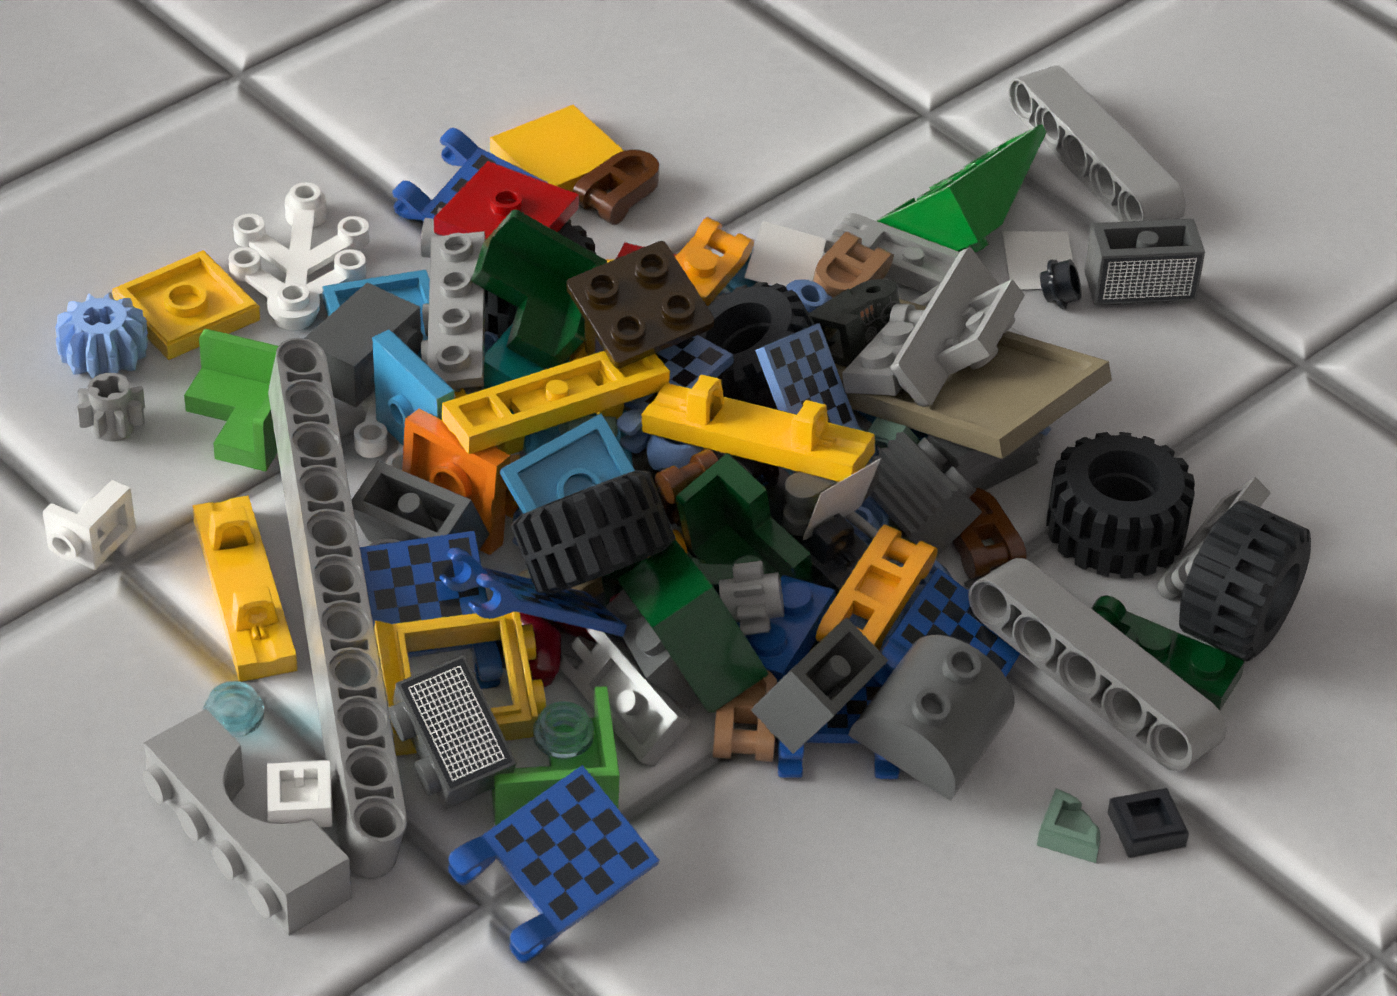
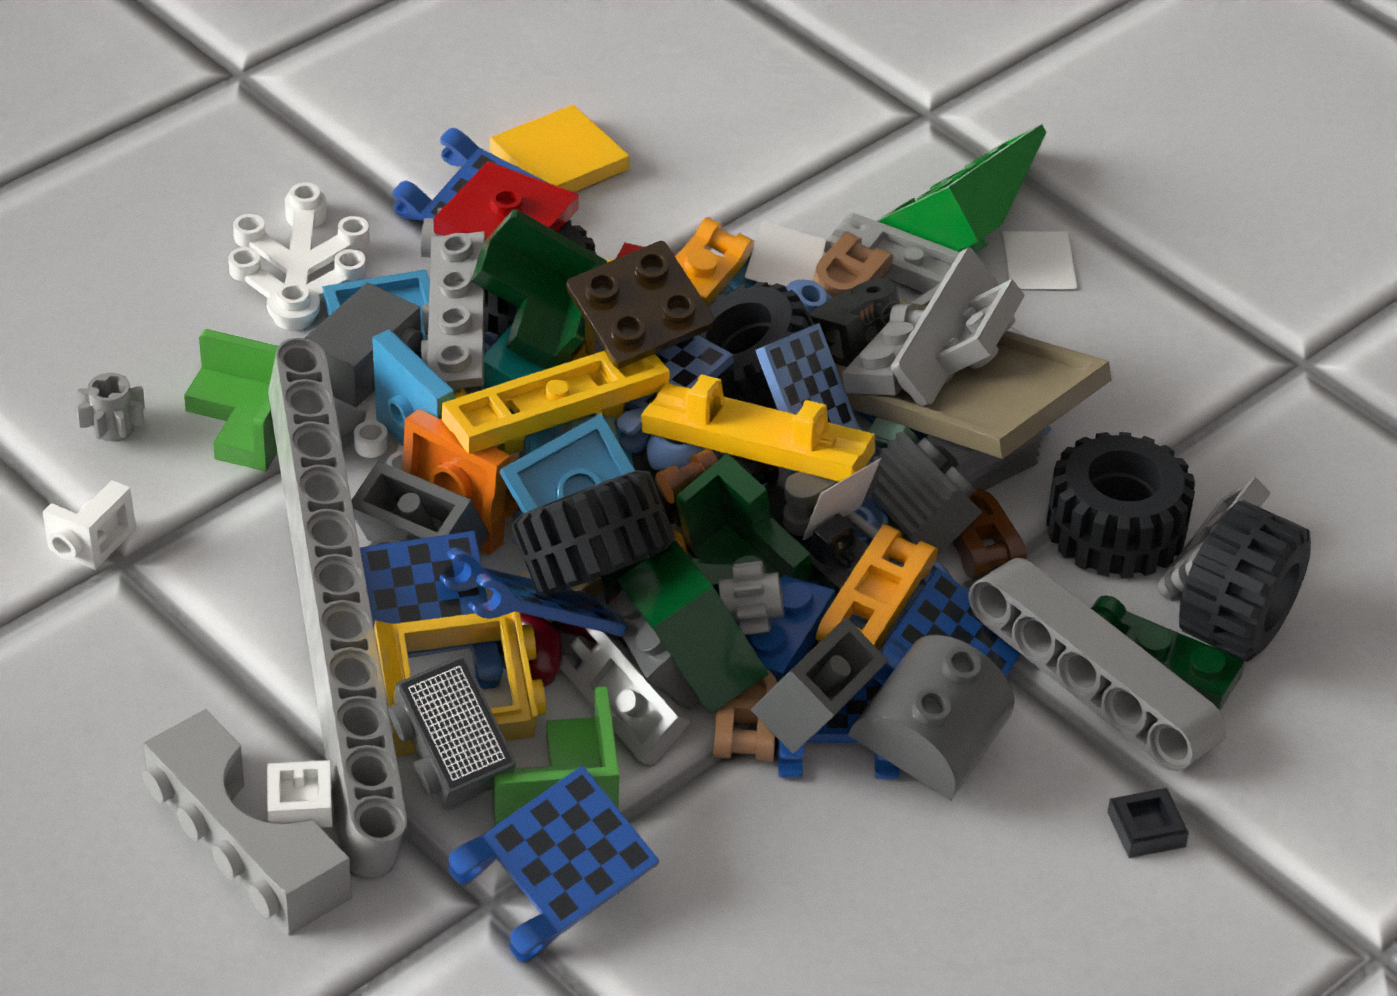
light blue gear [56,292,148,379] -> none
yellow tile [112,250,260,361] -> none
yellow hinge [192,495,298,682] -> none
clear light blue plate [203,681,264,738] -> none
clear light blue plate [533,701,594,759] -> none
reddish brown plate [572,149,659,225] -> none
light grey beam [1008,66,1186,222] -> none
sand green tile [1037,788,1101,863] -> none
black plate [1040,259,1082,309] -> none
brick [1084,218,1205,305] -> none

